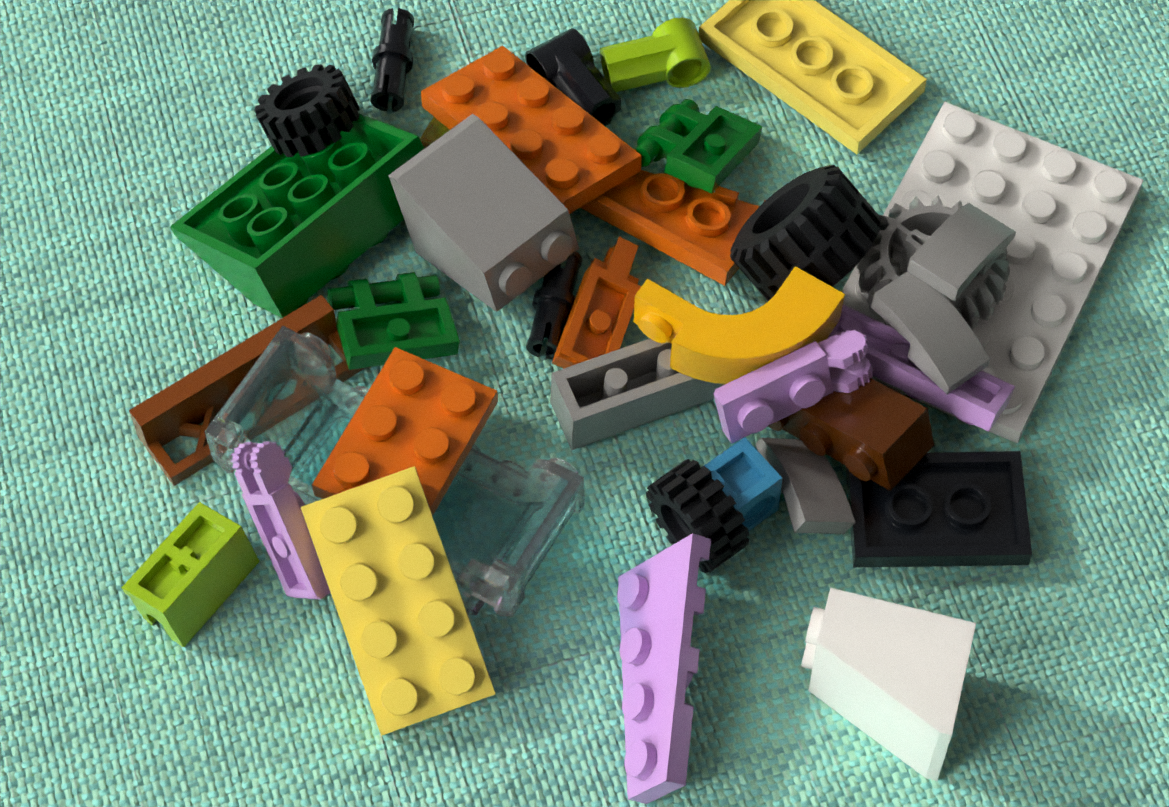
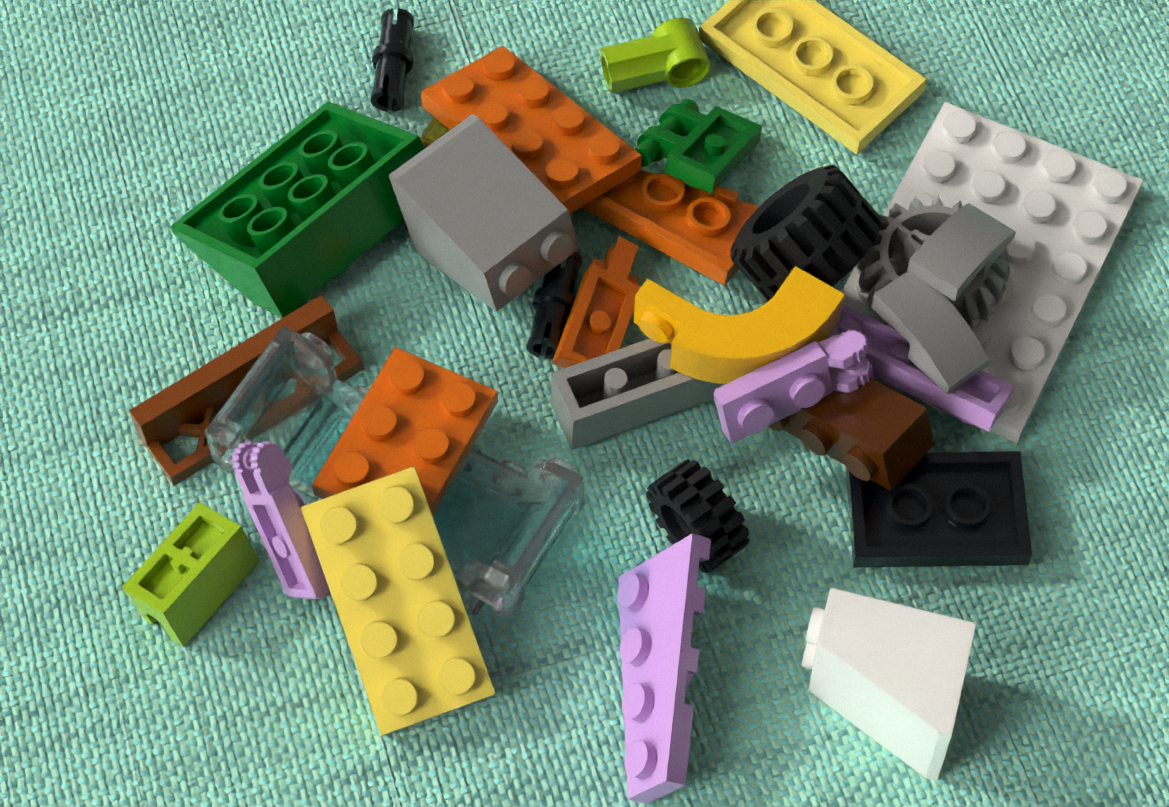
black tyre [255,64,360,157] -> none
green plate [328,272,460,370] -> none
black piece [525,28,621,126] -> none
dark azure brick [701,437,782,531] -> none
light grey slope [756,438,855,534] -> none

